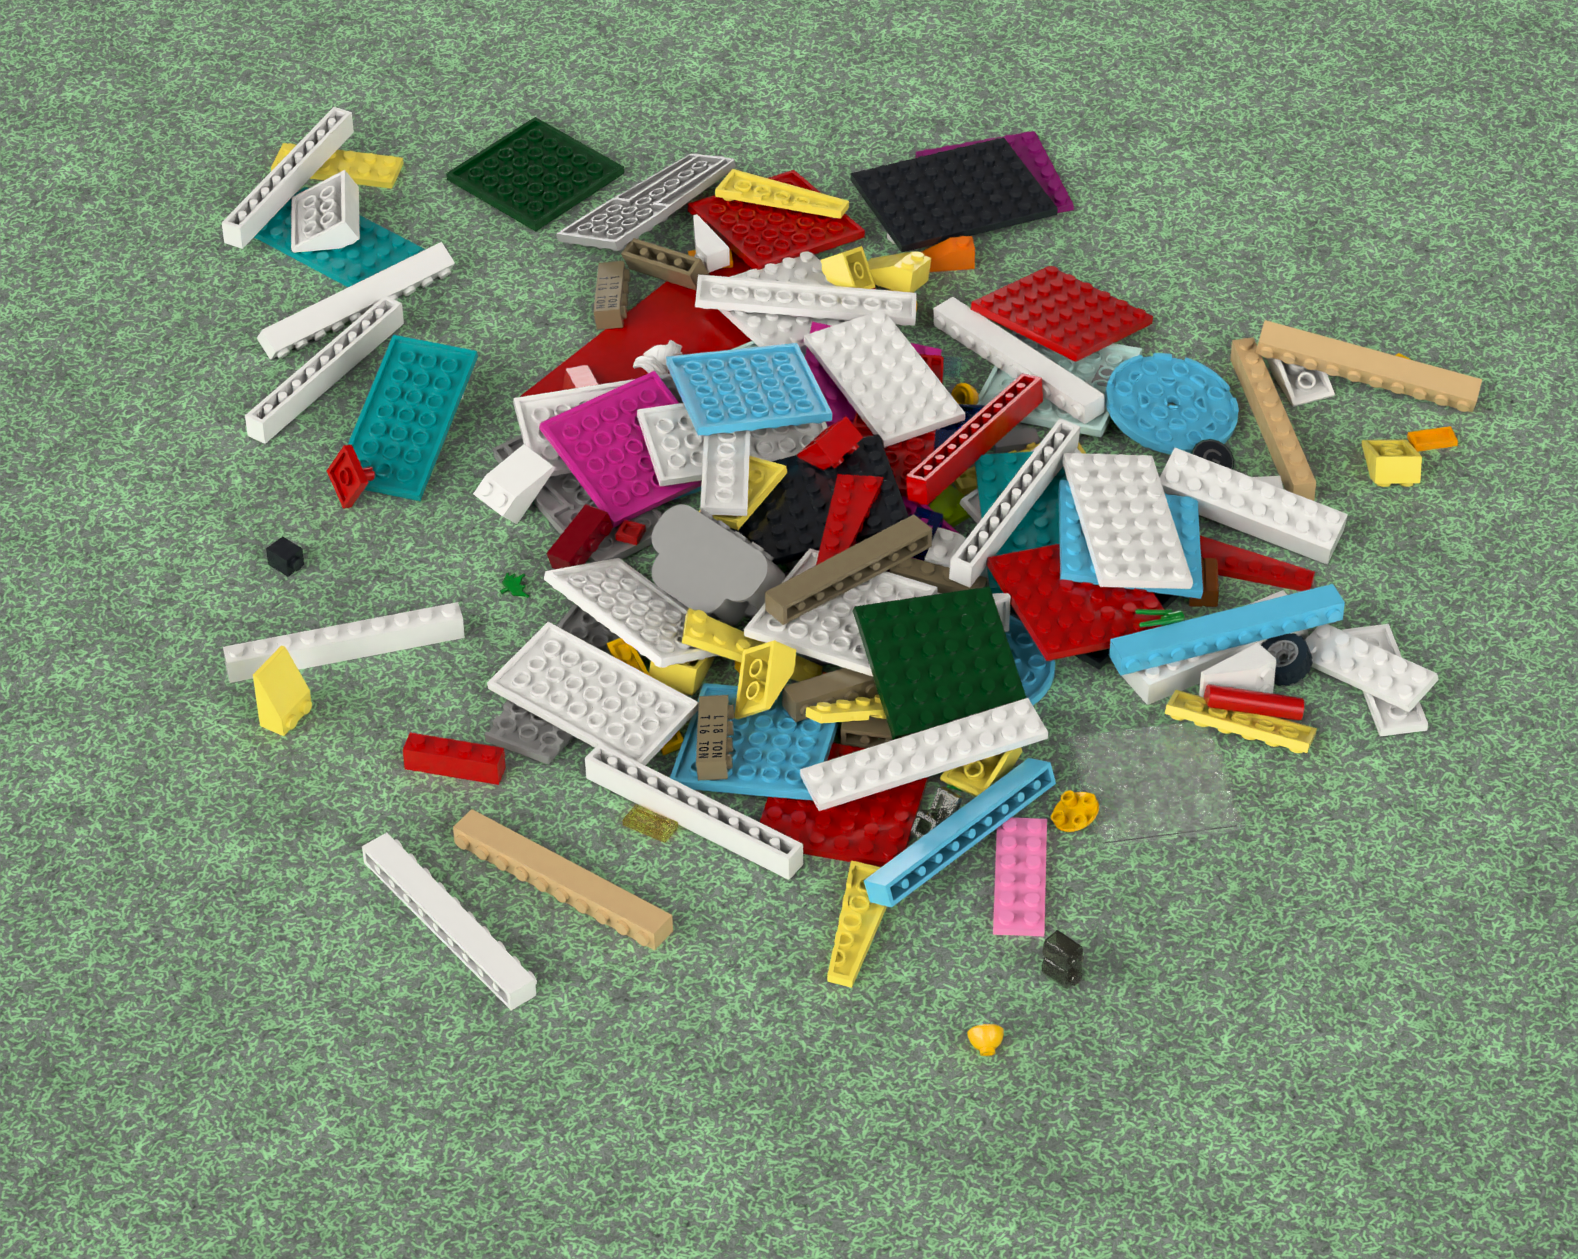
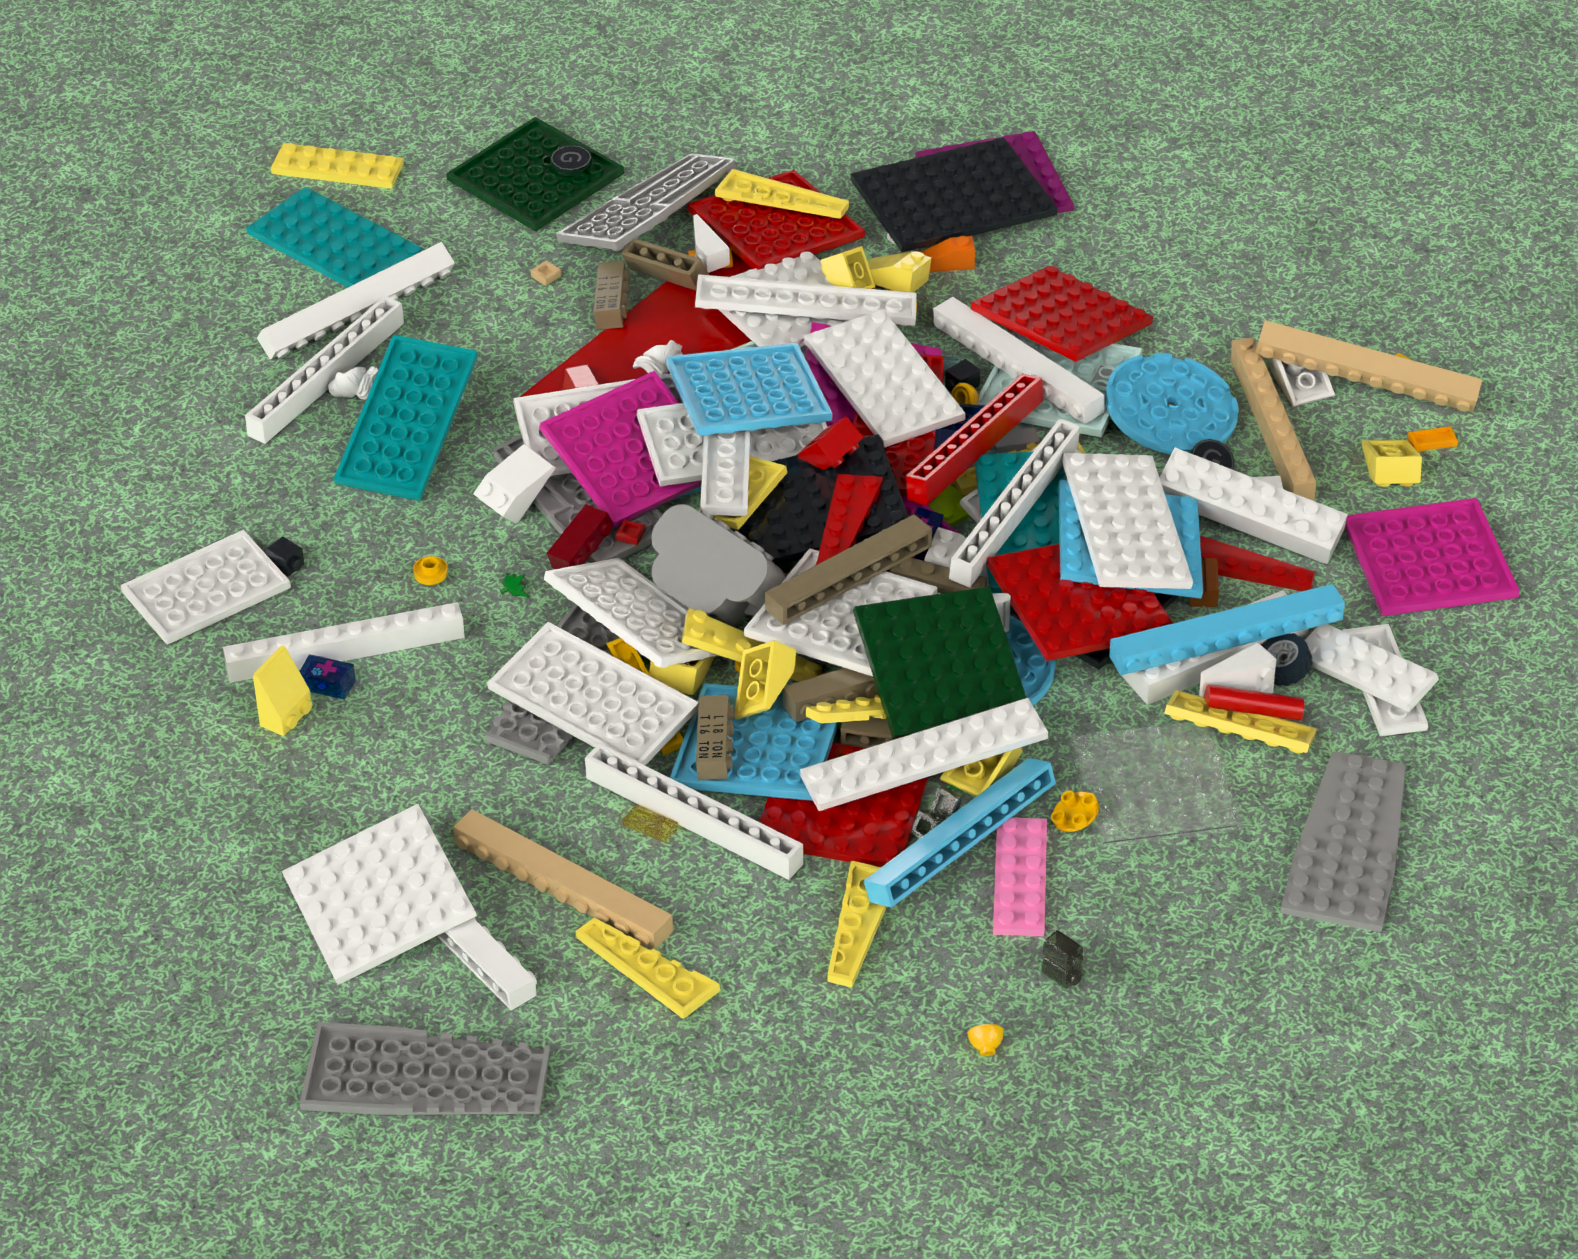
white brick [222,107,354,249] -> none
white slope [291,170,360,253] -> none
red tile [326,444,375,509] -> none
red brick [403,732,506,785] -> none
green plant [1135,609,1185,627] -> none
none -> white plate [121,530,291,645]
none -> white plate [282,804,477,985]
none -> clear blue brick [299,654,356,700]
none -> light grey wing [300,1022,550,1115]
none -> white hair [328,366,378,400]
none -> yellow plate [413,556,448,585]
none -> tan plate [531,261,561,286]
none -> tile [550,145,592,176]
none -> light yellow wing [576,917,720,1019]
none -> black brick [945,359,980,392]
none -> light grey wing [1281,751,1406,932]
none -> dark pink plate [1345,498,1520,616]

